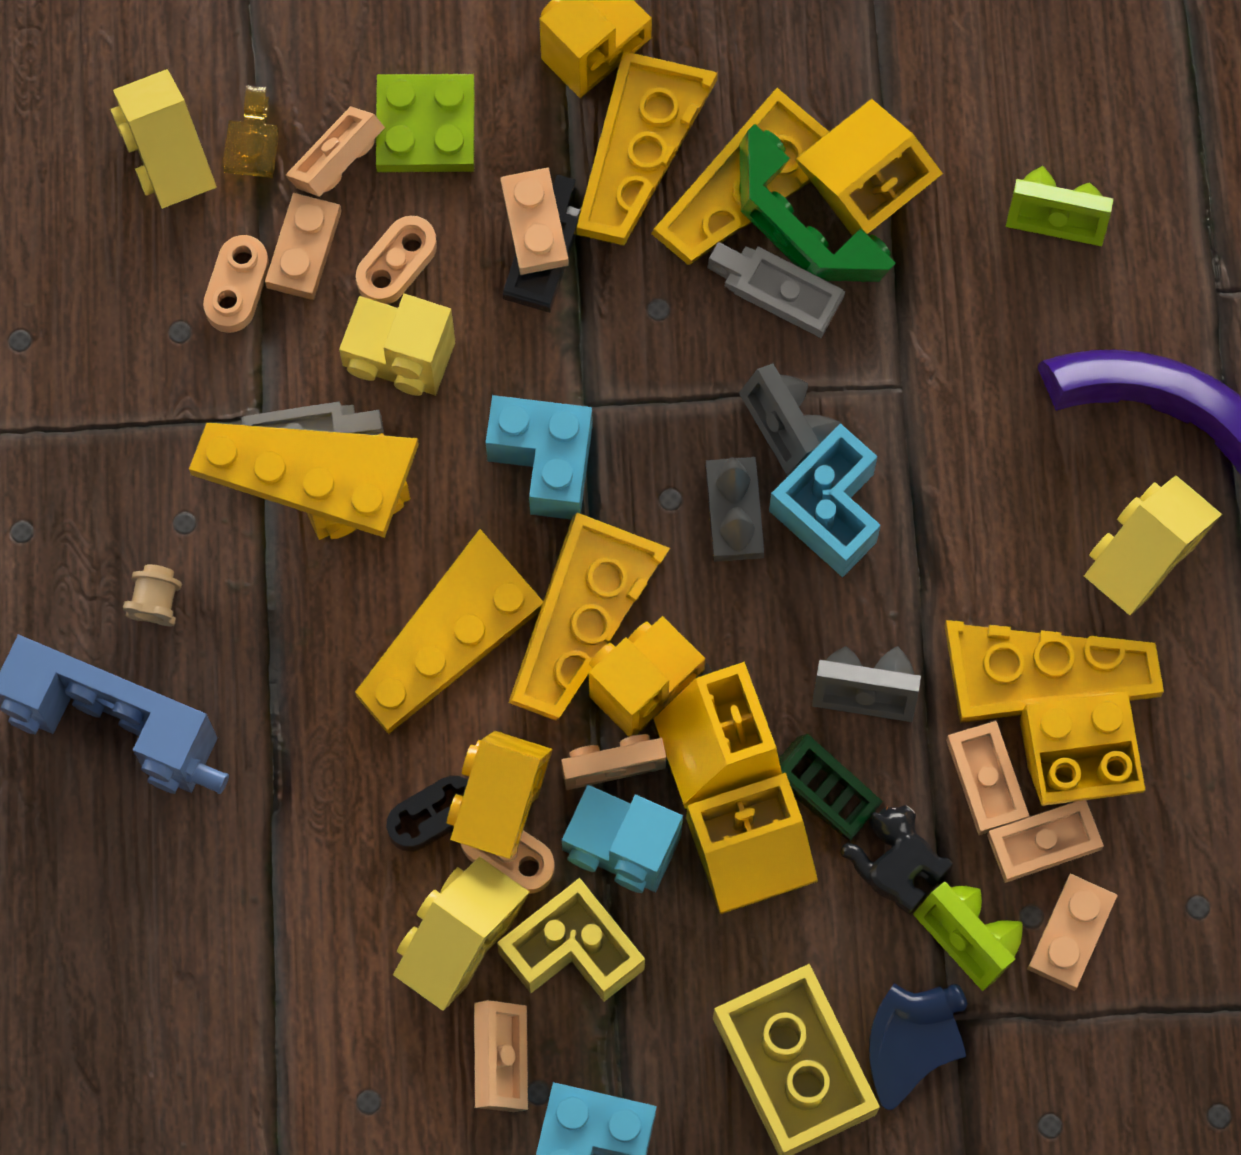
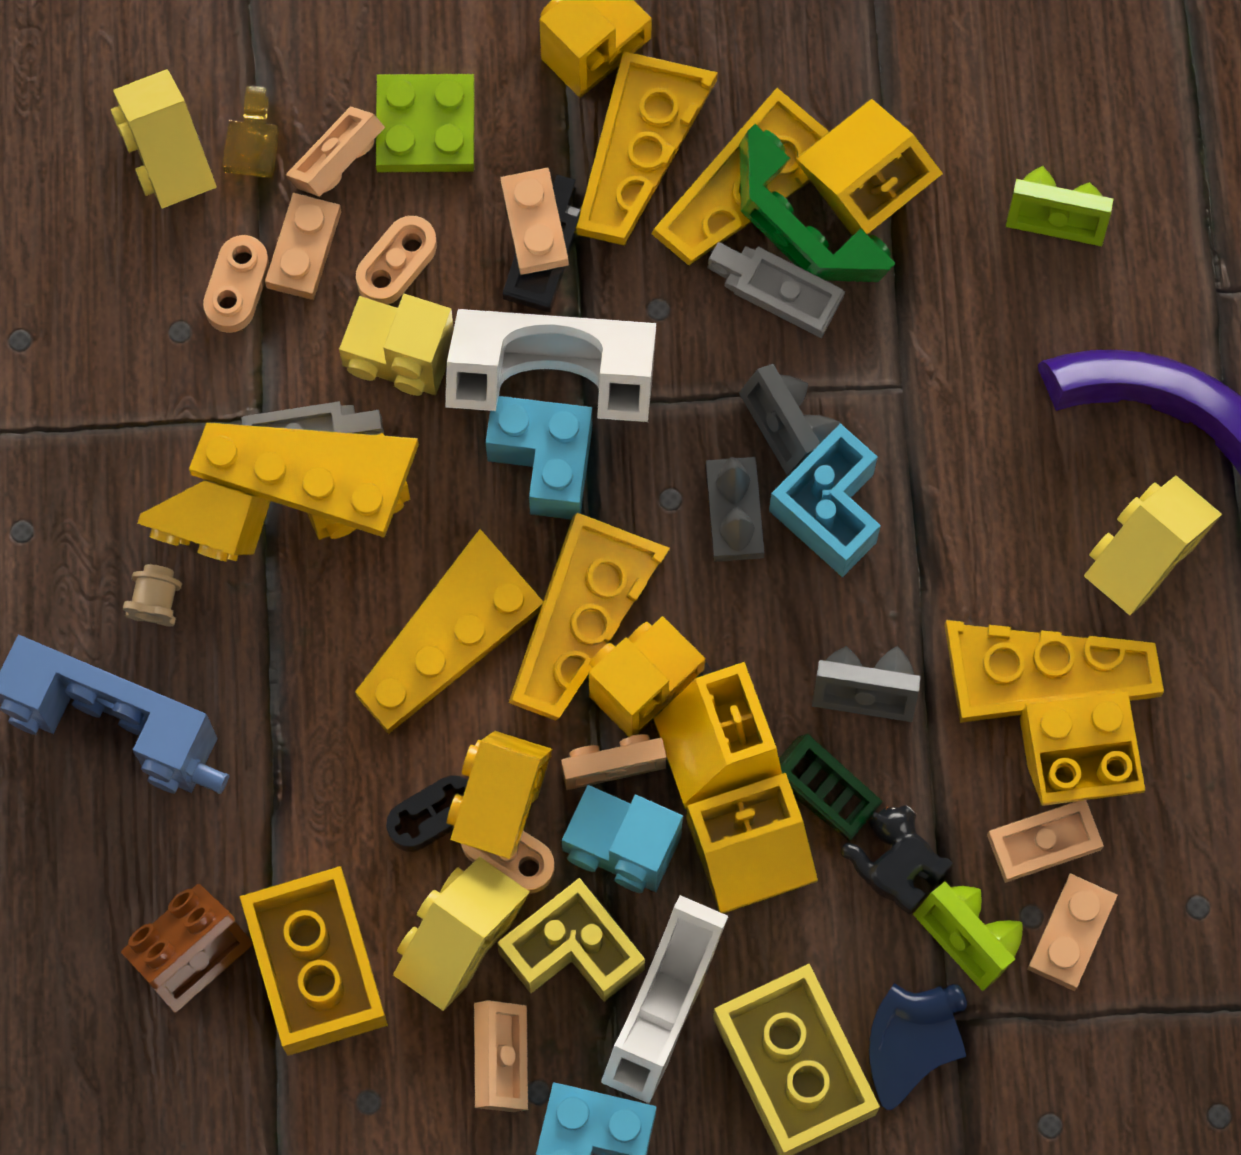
light nougat plate [946,721,1030,835] -> none
none -> dark orange bracket [121,884,253,1013]
none -> yellow slope [137,481,271,562]
none -> yellow brick [240,866,388,1056]
none -> white arch [445,309,656,422]
none -> white arch [601,895,728,1103]

